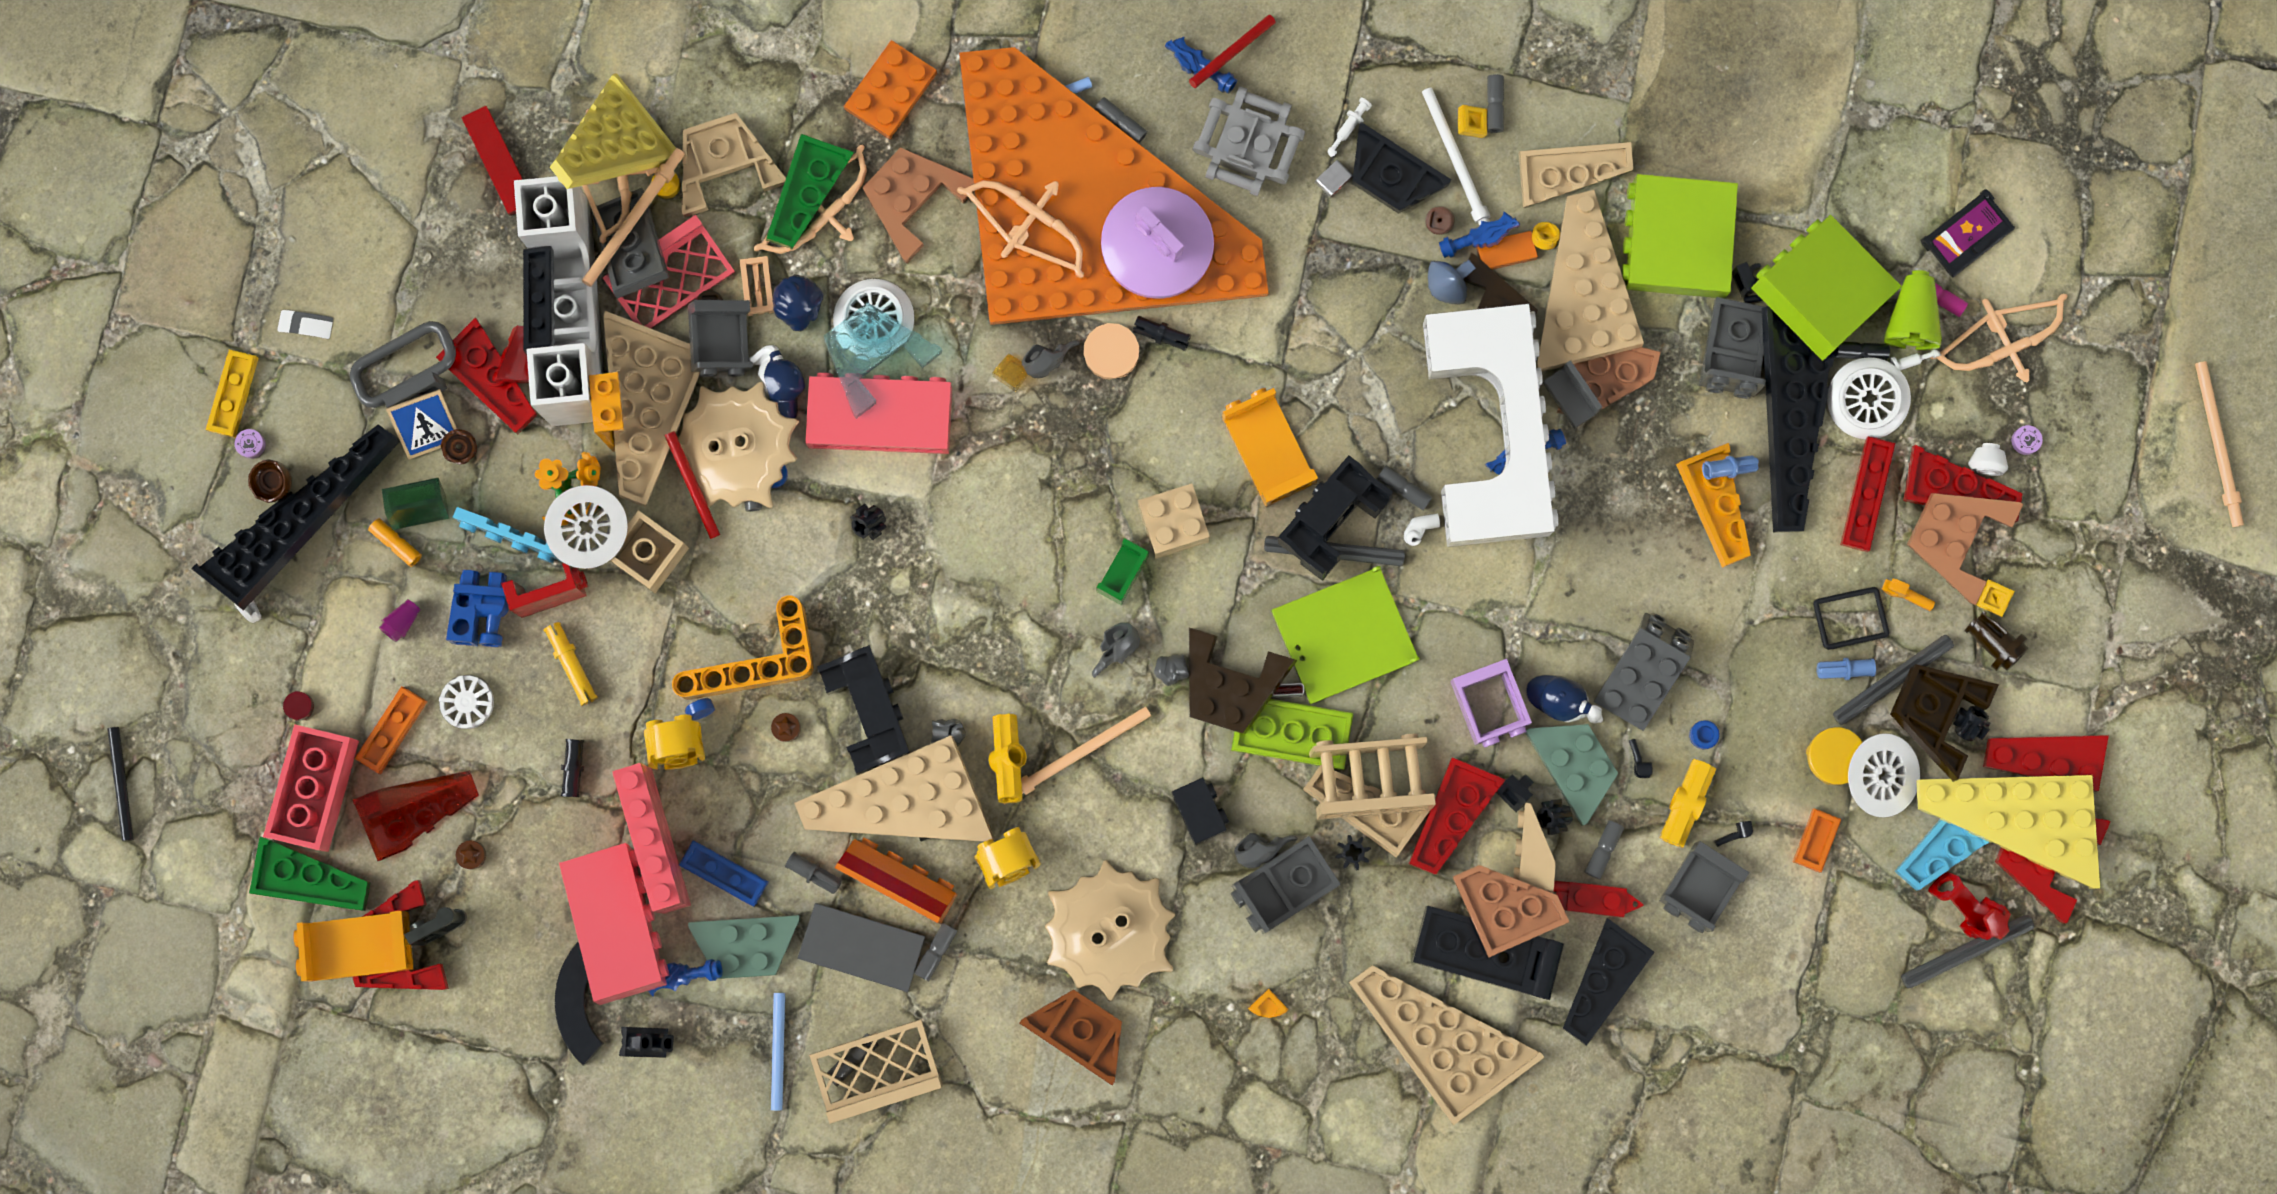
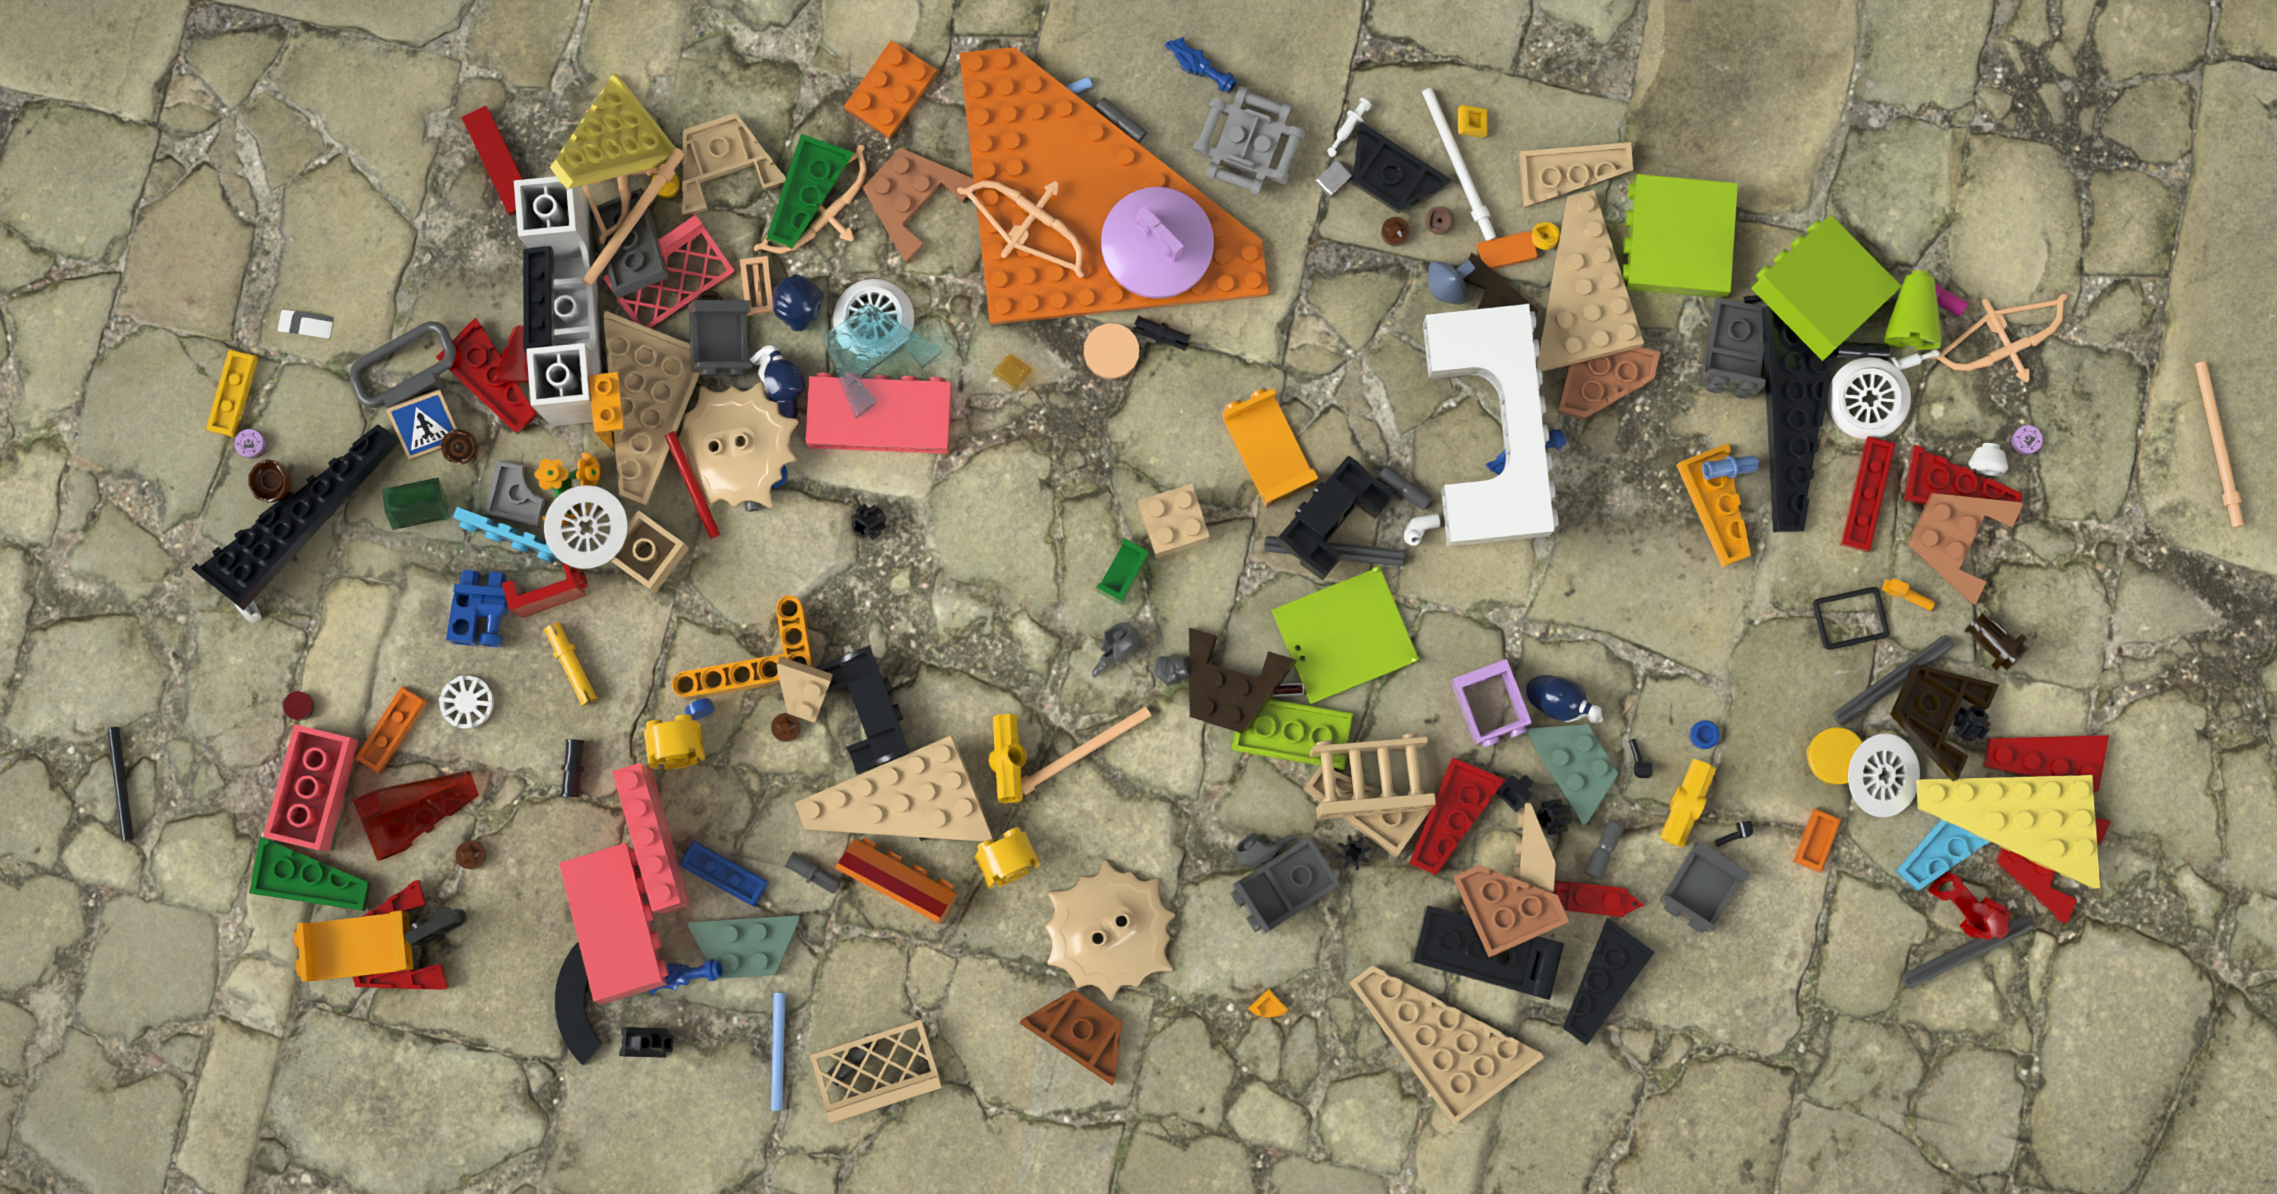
light orange piece [368,518,422,567] -> none
magenta cone [379,599,421,642] -> none
dark grey tile [797,903,926,992] -> none
dark grey piece [914,923,958,982] -> none
dark grey arm [931,719,966,747] -> none
dark grey piece [1022,340,1080,379] -> none
black brick [1171,777,1229,845] -> none
red bar [1189,15,1276,88] -> none
blue piece [1439,212,1520,258] -> none
dark grey piece [1487,74,1504,133] -> none
dark grey panel [1543,360,1602,429] -> none
dark grey bracket [1594,613,1694,731] -> none
black tile [1732,262,1761,298] -> none
medium blue axle [1816,657,1876,680] -> none
door [1921,189,2015,278] -> none
yellow tile [1976,579,2015,617] -> none
none -> light grey tile [483,460,547,528]
none -> tan wing [777,657,833,723]
none -> reddish brown tile [1381,217,1410,246]

